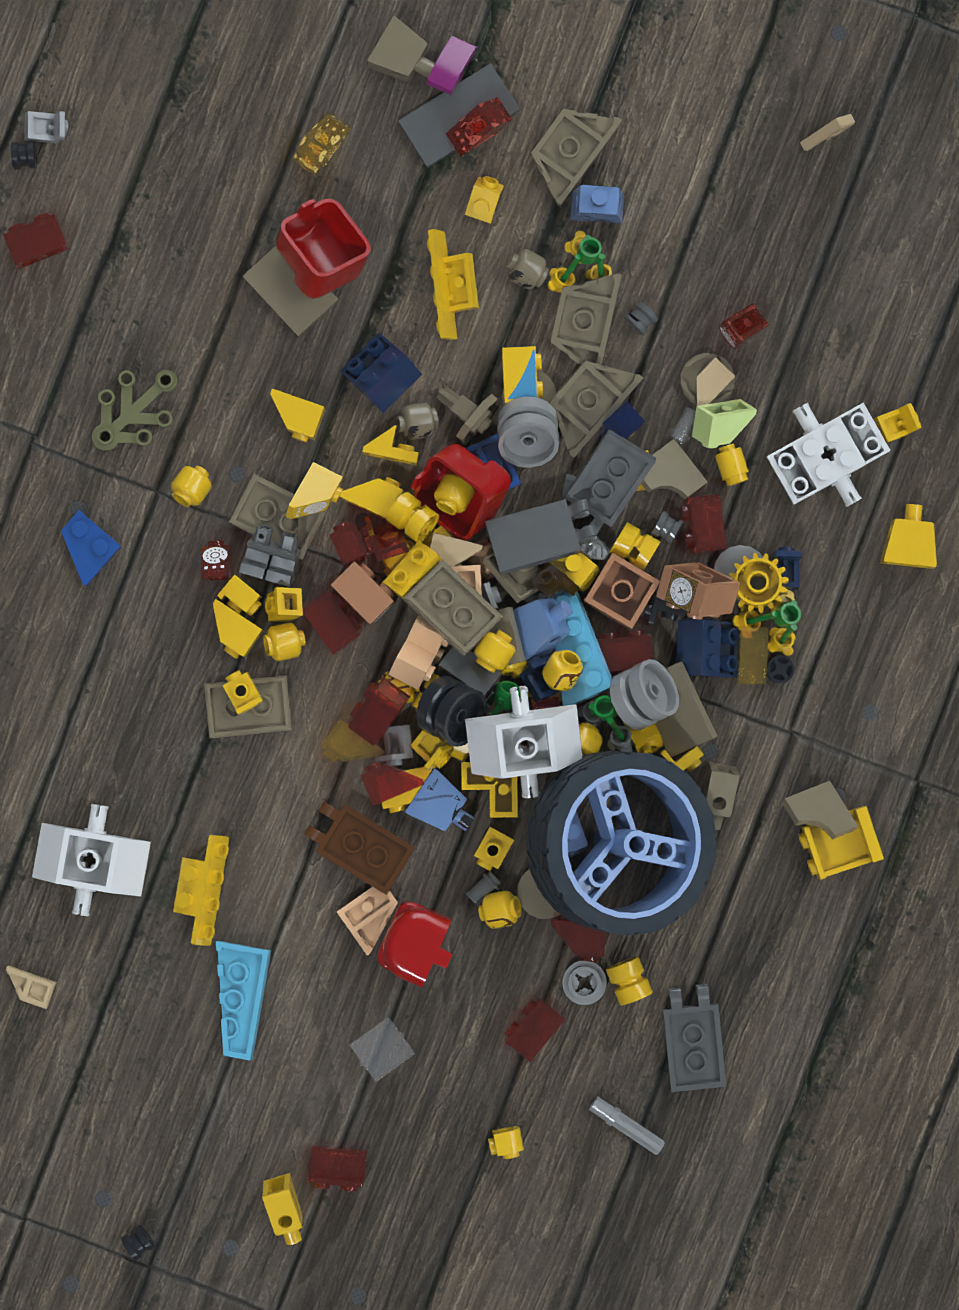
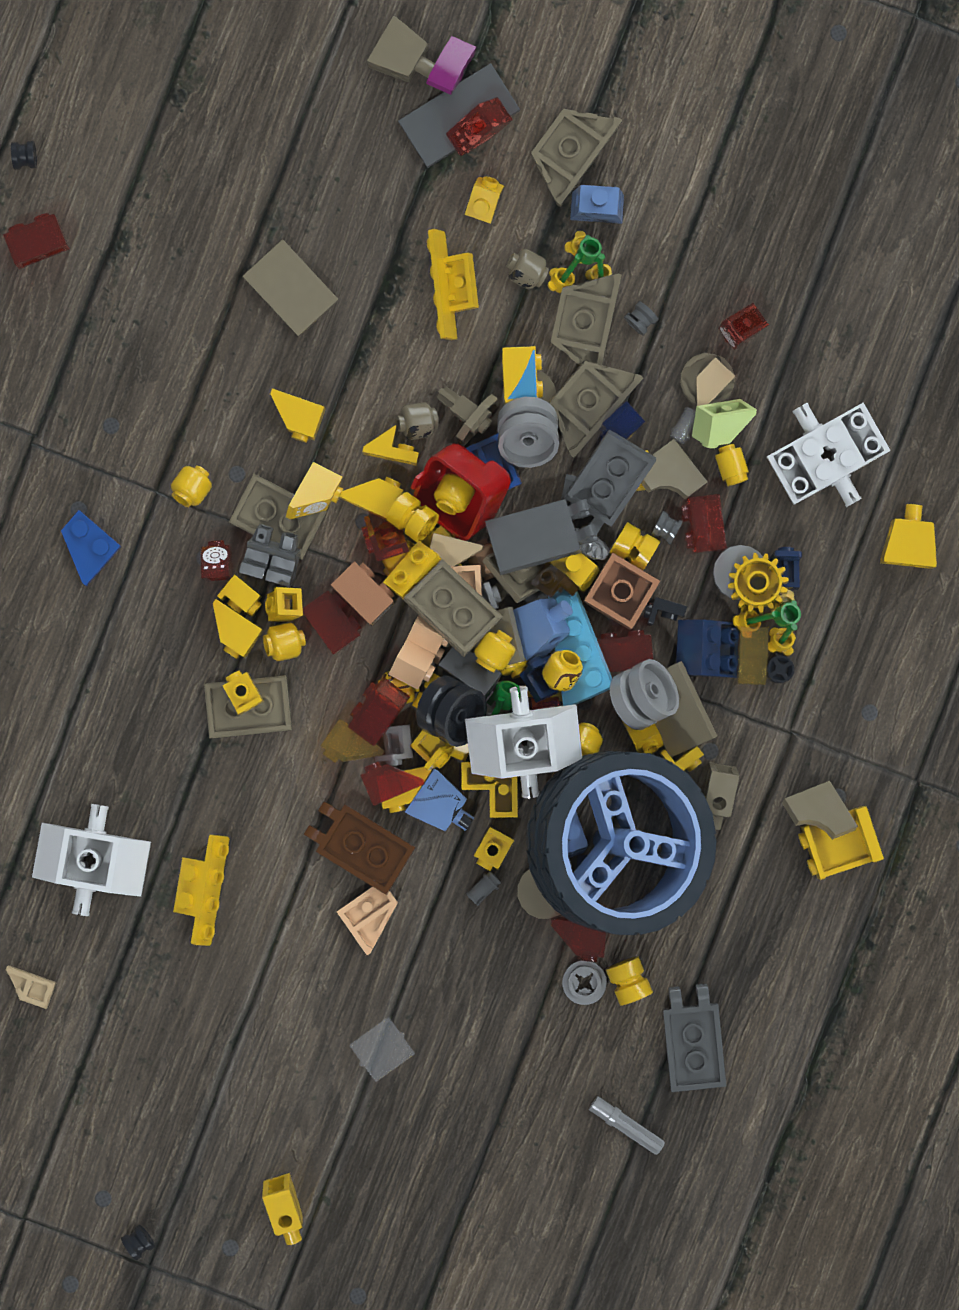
light grey bracket [25,111,68,144] -> none
olive plant [92,370,178,451] -> none
medium azure wing [216,941,271,1060] -> none
red piece [276,199,371,299] -> none
clear yellow slope [293,113,351,175] -> none
clear red bracket [308,1145,367,1191] -> none
clear red brick [329,521,370,569] -> none
dark blue slope [340,333,422,413] -> none
red piece [377,901,452,988] -> none
yellow head [478,891,522,929] -> none
yellow plate [488,1126,524,1159] -> none
clear red bracket [504,998,566,1062] -> none
plant [577,695,633,752] -> none
nougat brick [656,562,741,620] -> none
tan tile [800,114,855,151] -> none
yellow bracket [873,403,921,443] -> none

